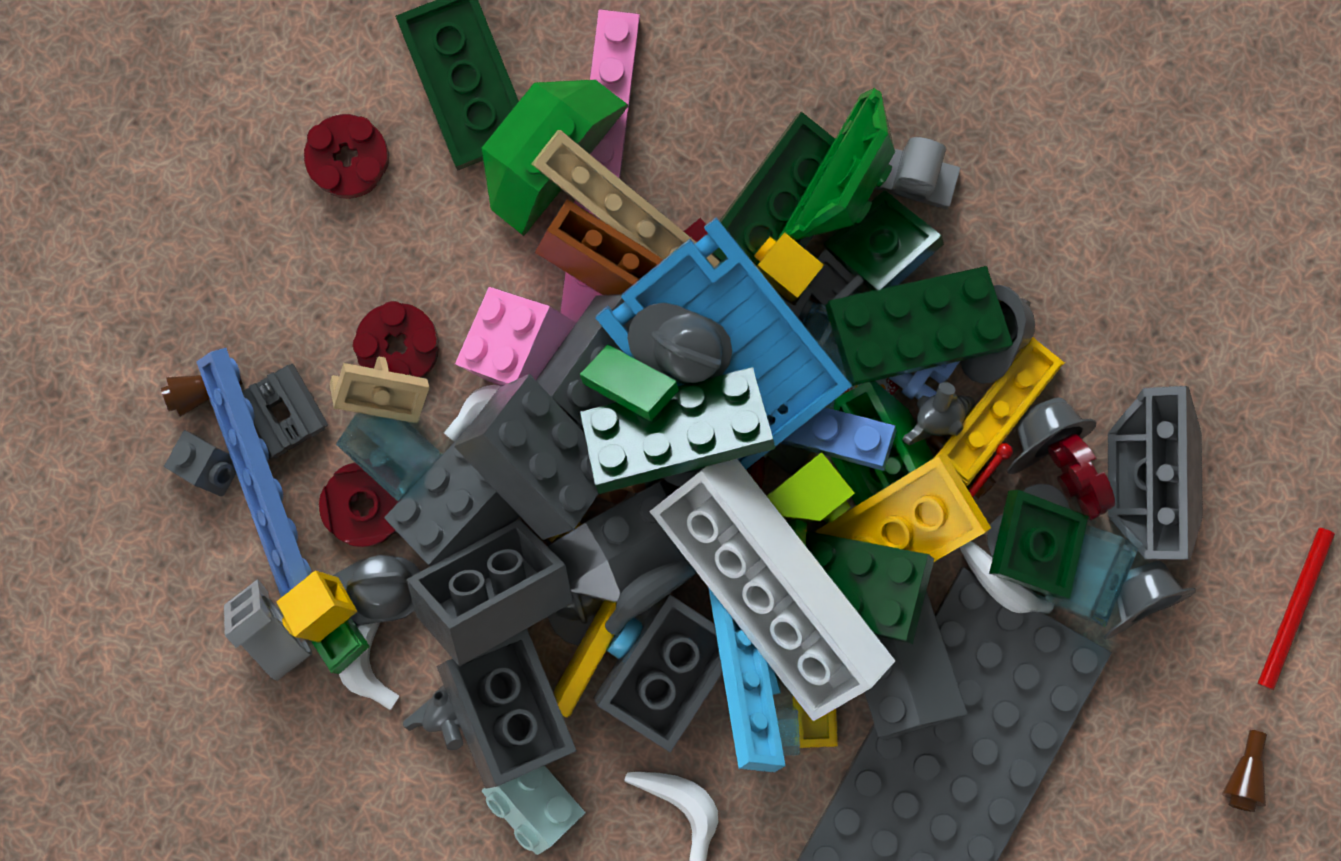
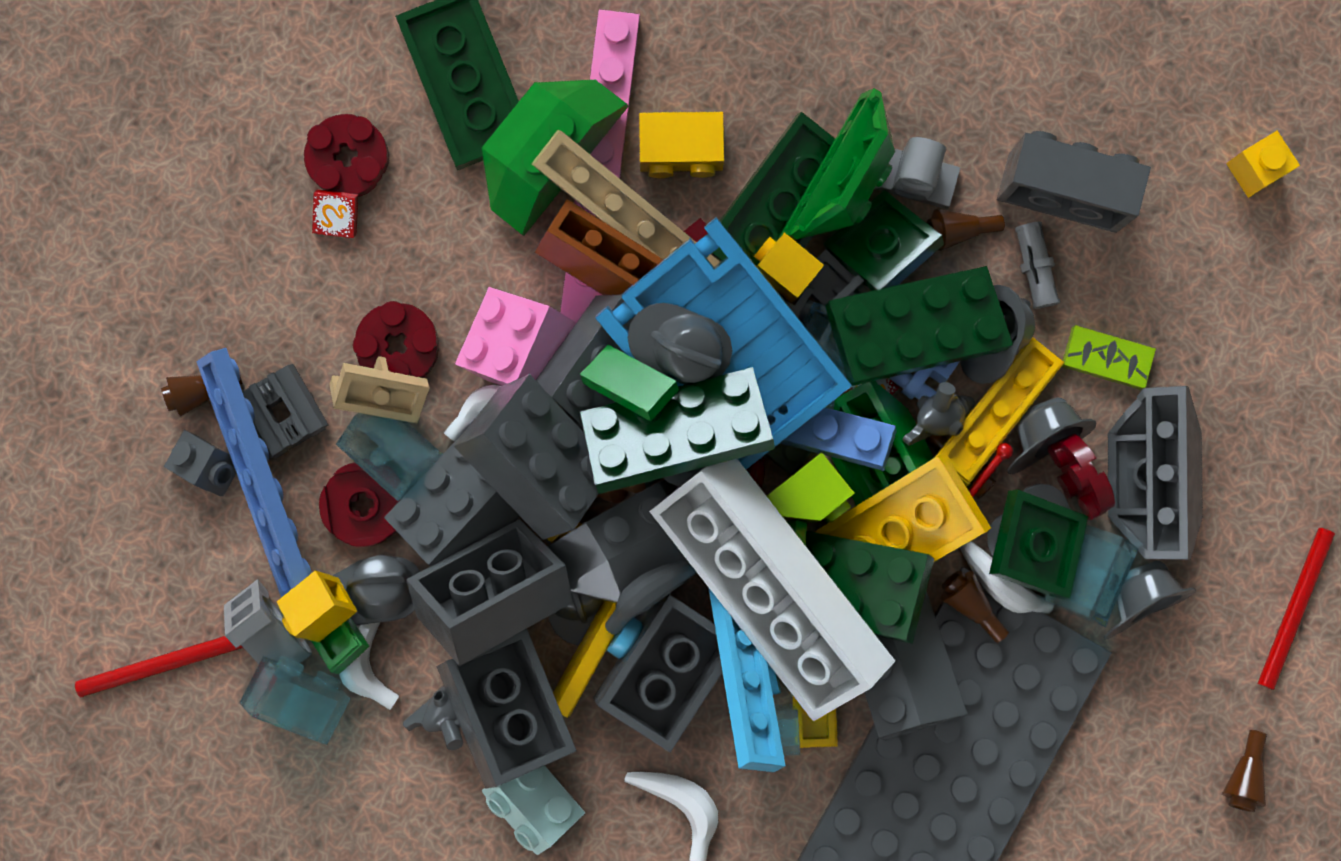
none -> red bar [75,636,243,698]
none -> clear light blue brick [239,656,351,745]
none -> tile [312,189,358,238]
none -> yellow brick [639,112,724,178]
none -> reddish brown cone [926,209,1005,251]
none -> reddish brown cone [940,570,1009,643]
none -> dark grey brick [997,131,1151,233]
none -> light grey pin [1015,222,1060,309]
none -> lime tile [1062,325,1156,390]
none -> yellow brick [1226,130,1300,198]

